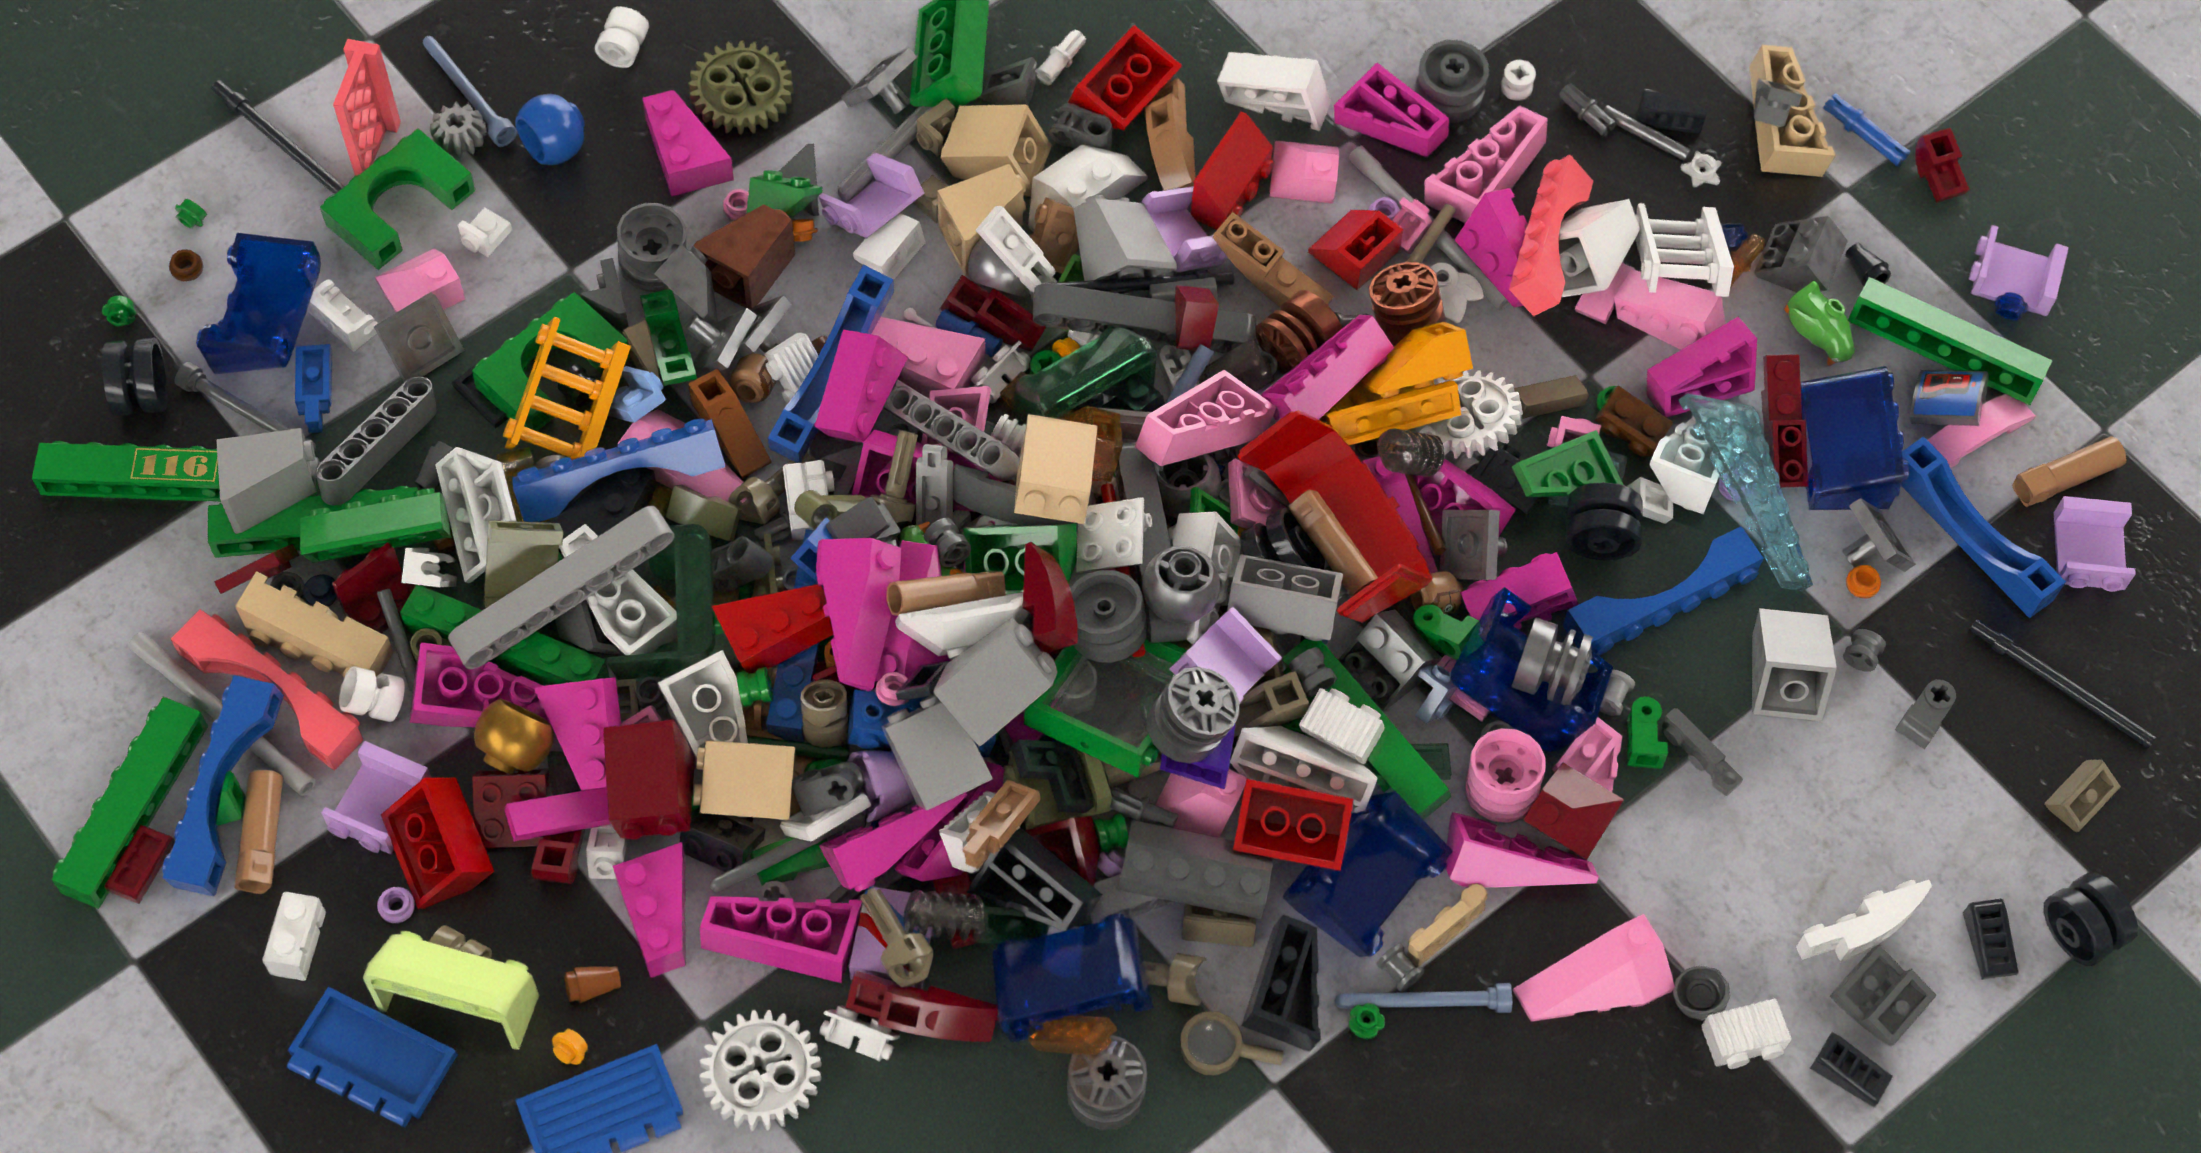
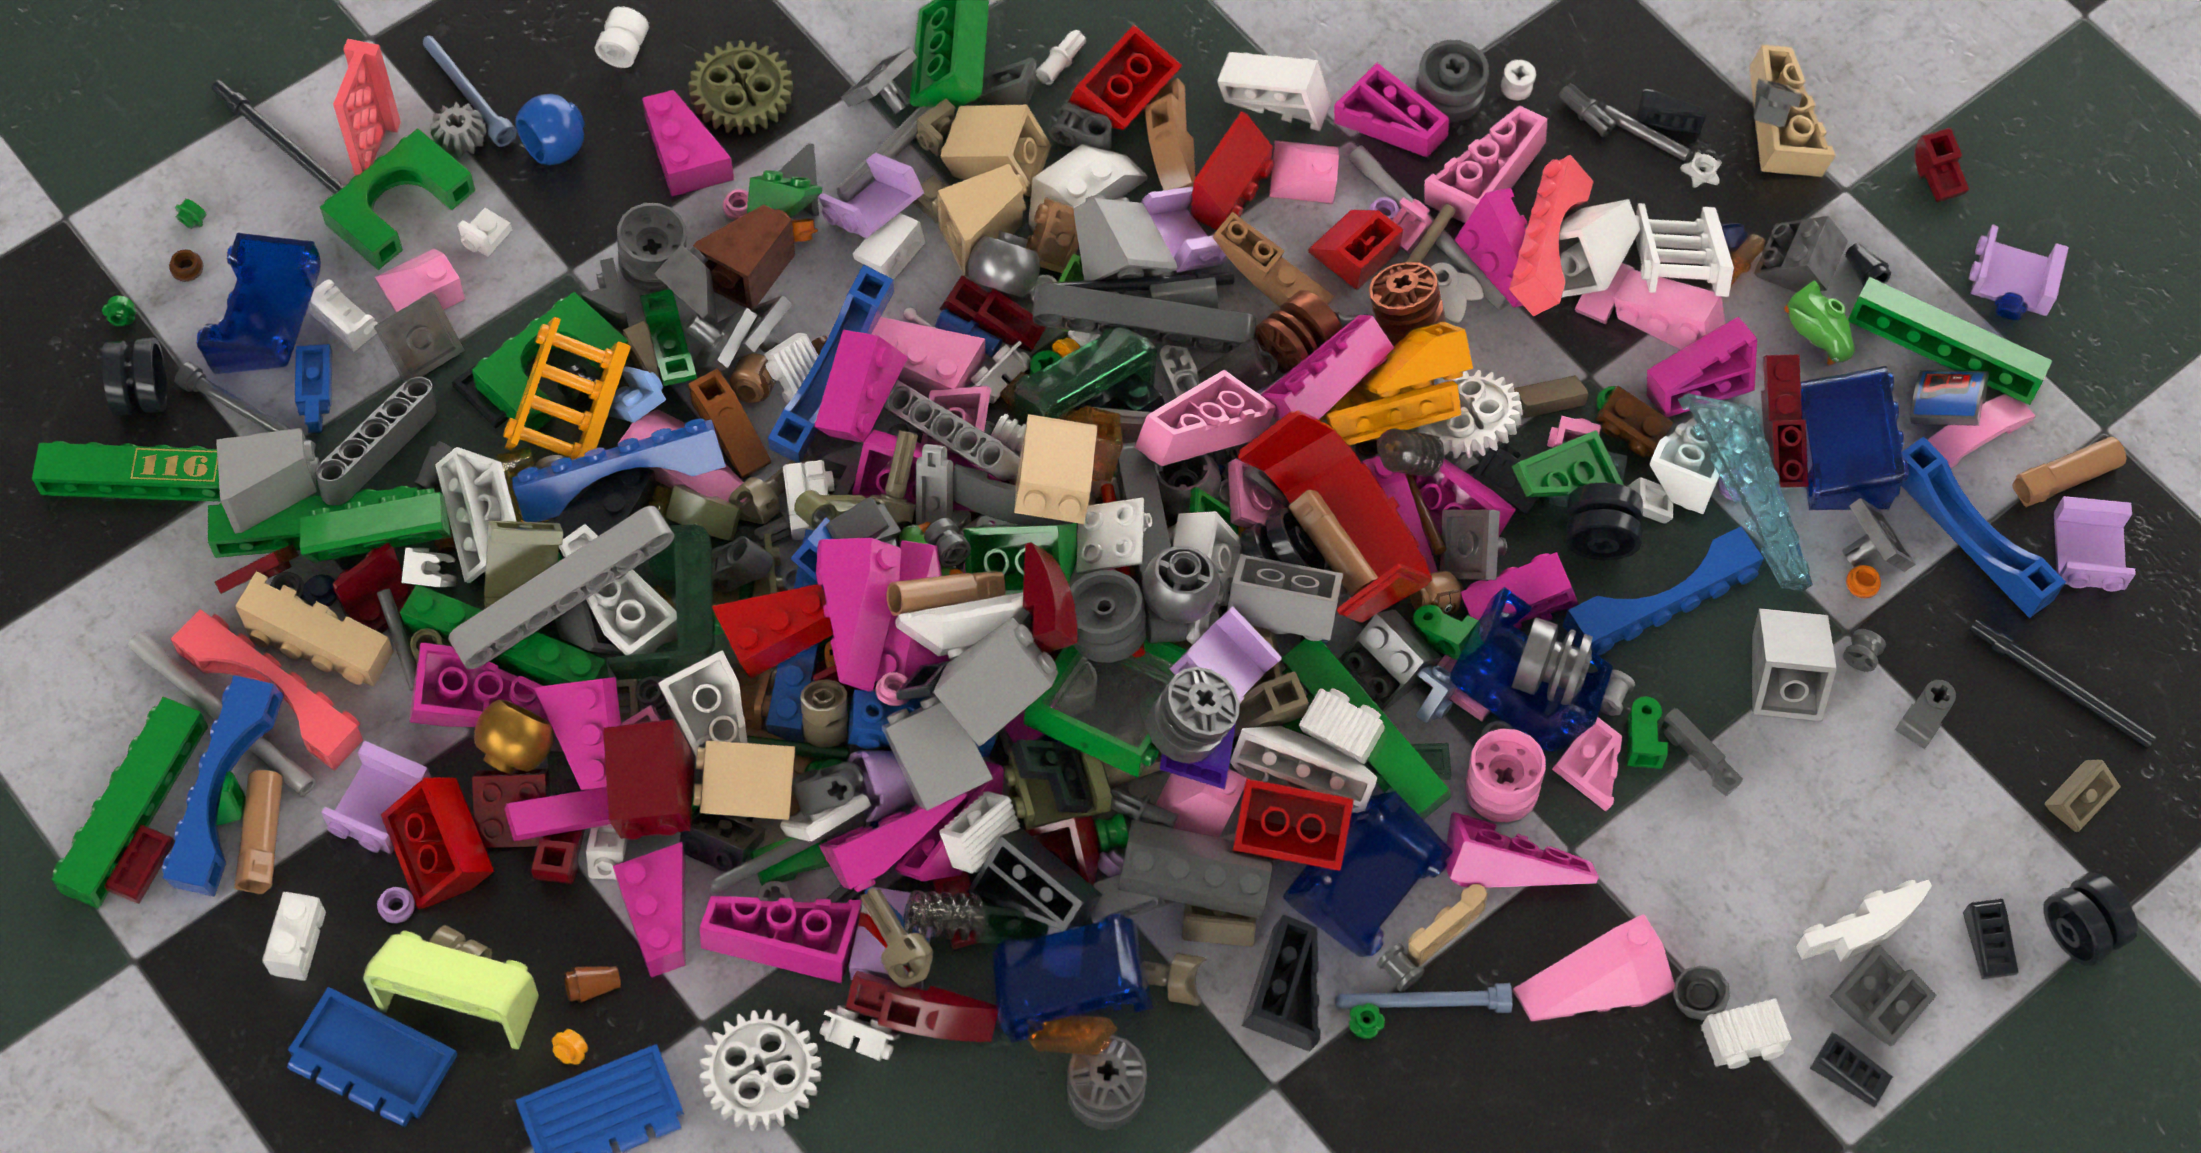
white wheel [339,666,404,722] -> none
green wheel [737,667,773,707] -> none
medium nougat hinge [962,780,1041,869] -> none
white hinge [975,206,1056,292] -> none
sand blue piece [1163,344,1214,406] -> none
dark red slope [1175,285,1219,351] -> none
piece [1180,1011,1284,1075] -> none
dark grey wheel [1289,648,1337,697] -> none
dark red slope [1524,762,1624,860] -> none
blue pin [1823,93,1910,167] -> none

